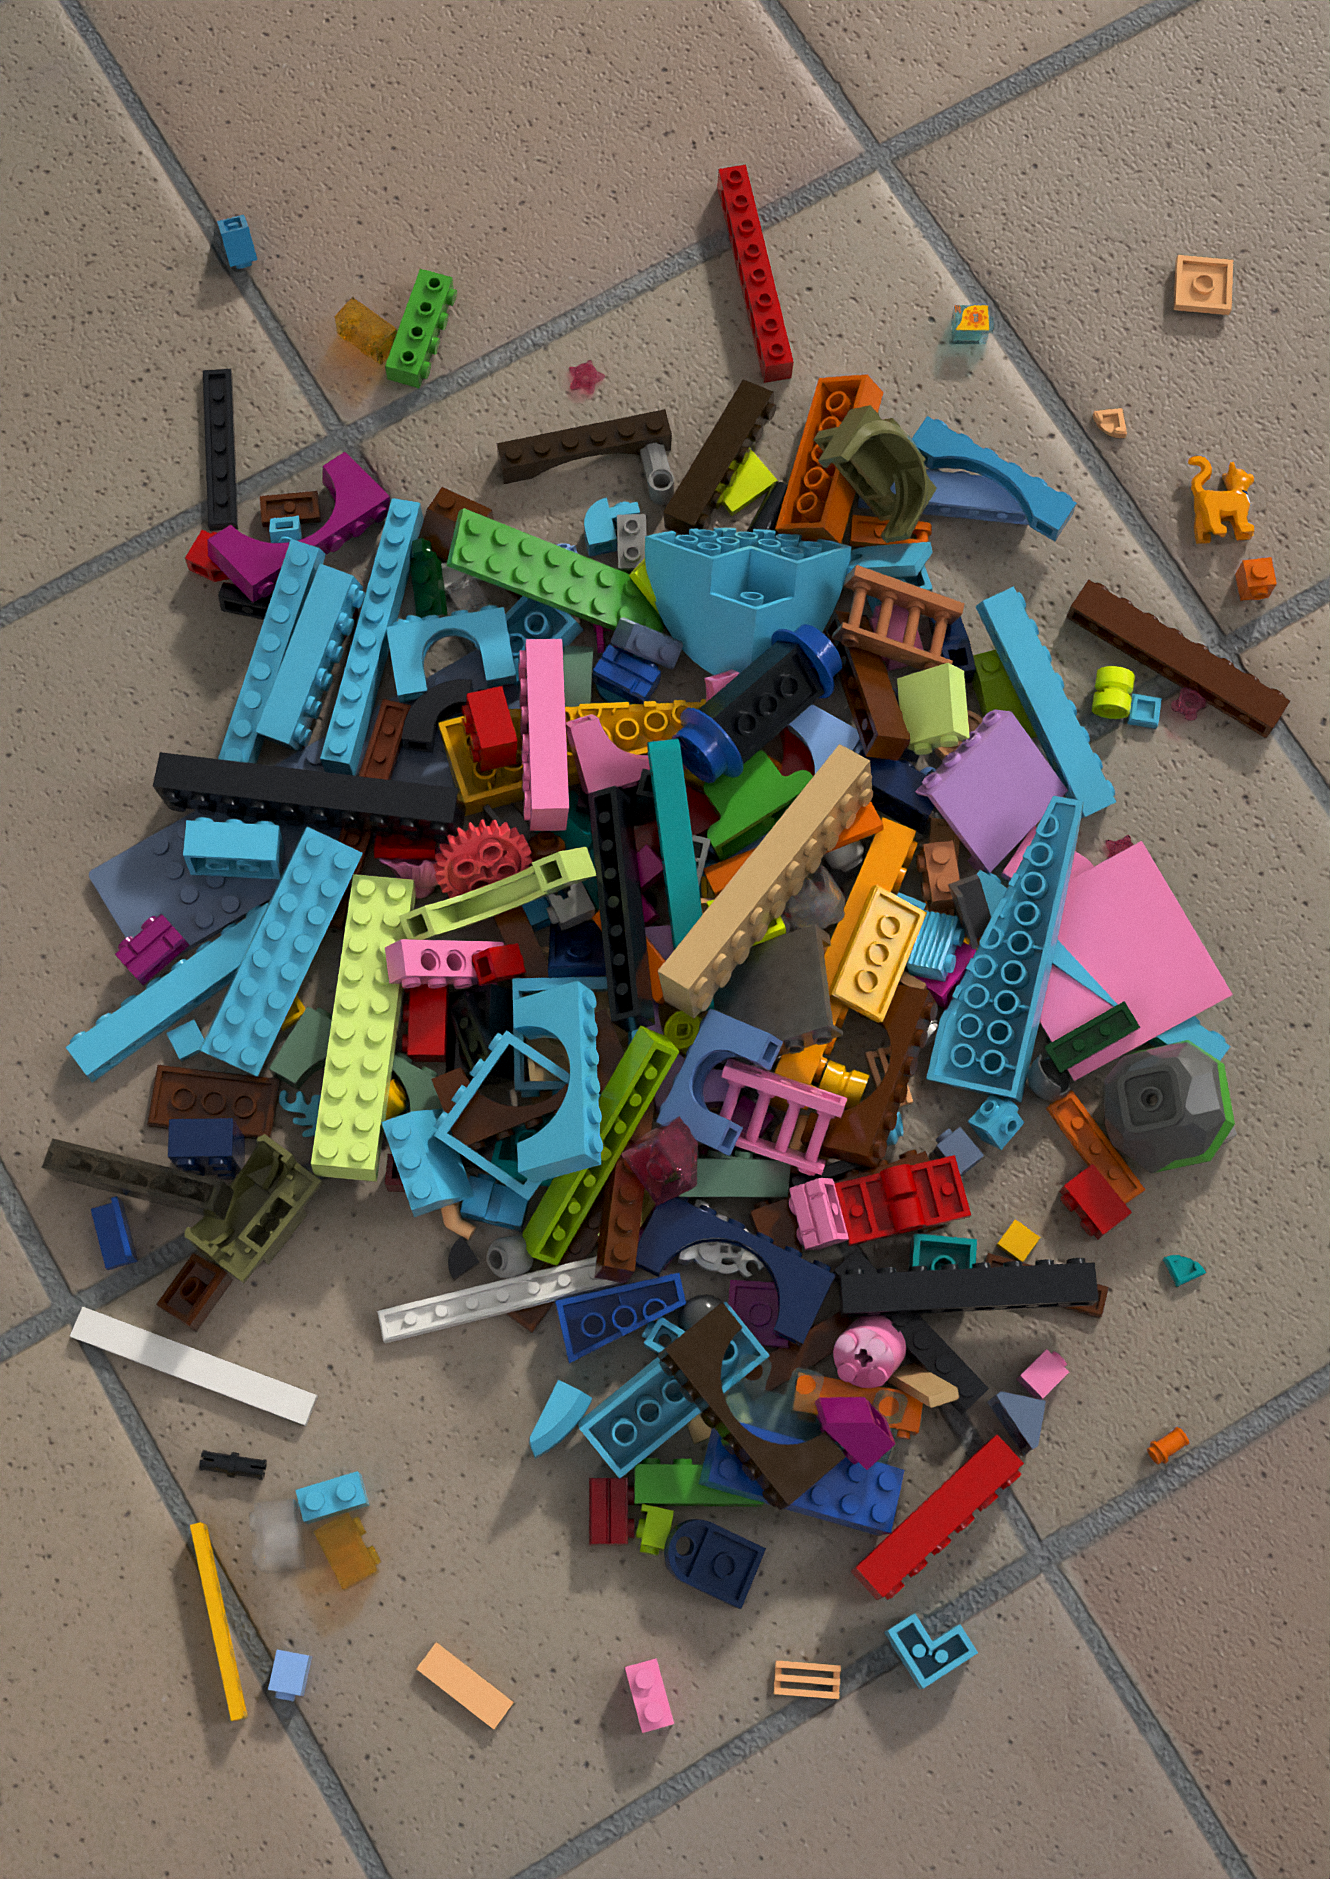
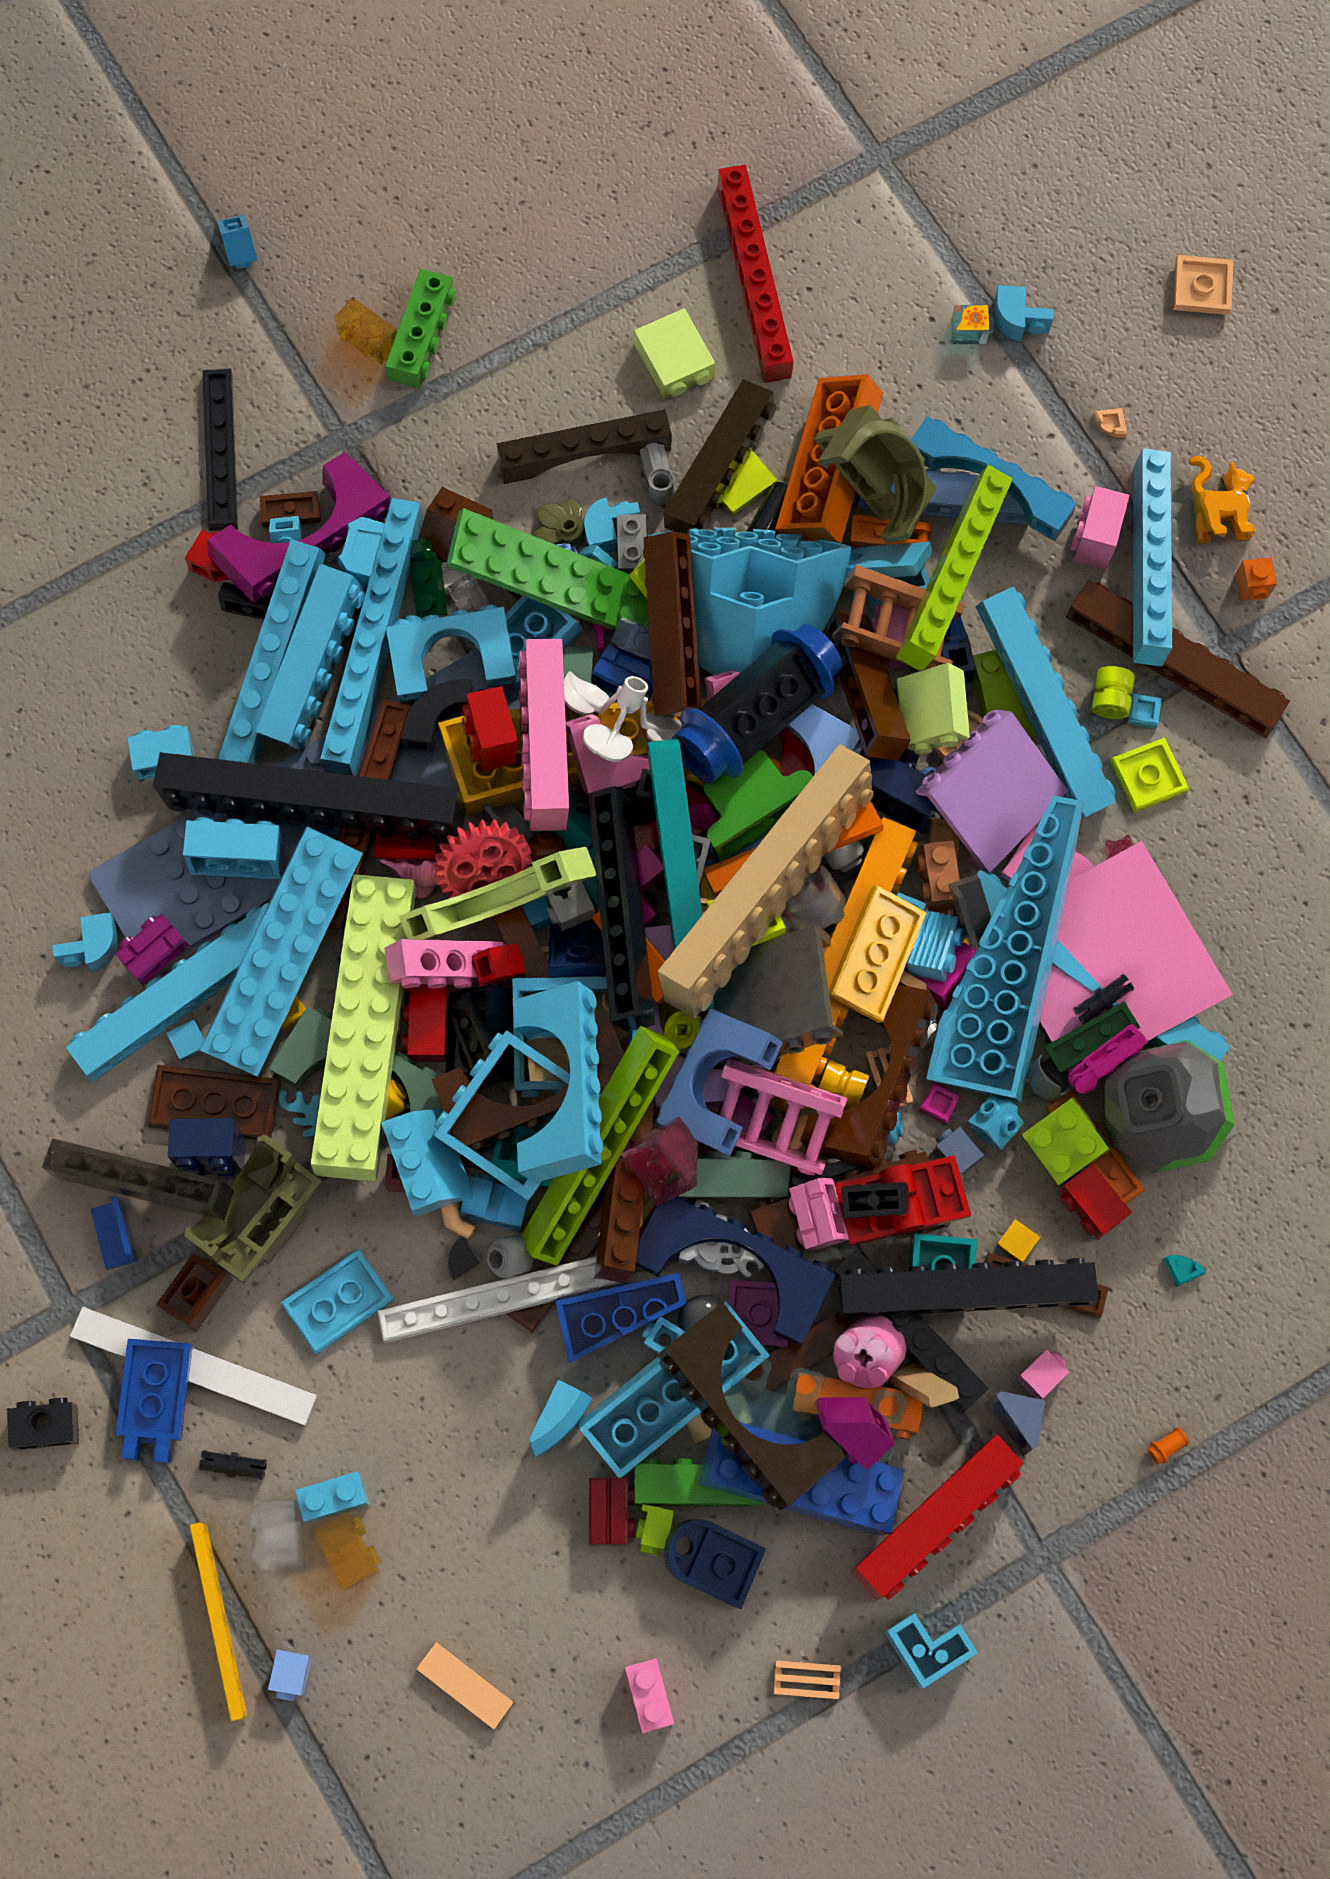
clear pink plate [569,360,605,394] -> none
clear pink plate [1171,687,1206,721] -> none
none -> black brick [7,1398,79,1451]
none -> medium azure brick [52,912,118,972]
none -> blue tile [115,1338,193,1463]
none -> medium azure brick [127,725,194,780]
none -> medium azure tile [280,1248,395,1355]
none -> medium azure slope [338,517,385,597]
none -> olive plate [532,499,584,544]
none -> white plant [564,671,682,762]
none -> medium azure tile [579,545,618,568]
none -> yellowish green brick [634,308,715,399]
none -> reddish brown brick [643,531,701,718]
none -> dark pink tile [688,803,719,831]
none -> black brick [841,1182,910,1218]
none -> lime brick [896,464,1013,671]
none -> dark pink tile [919,1082,961,1125]
none -> medium azure brick [994,285,1054,341]
none -> lime brick [1022,1098,1113,1185]
none -> dark pink hinge [1067,1024,1148,1094]
none -> bright pink brick [1070,486,1129,570]
none -> black pin [1073,974,1134,1024]
none -> neon yellow tile [1109,737,1189,813]
none -> medium azure brick [1133,448,1172,666]

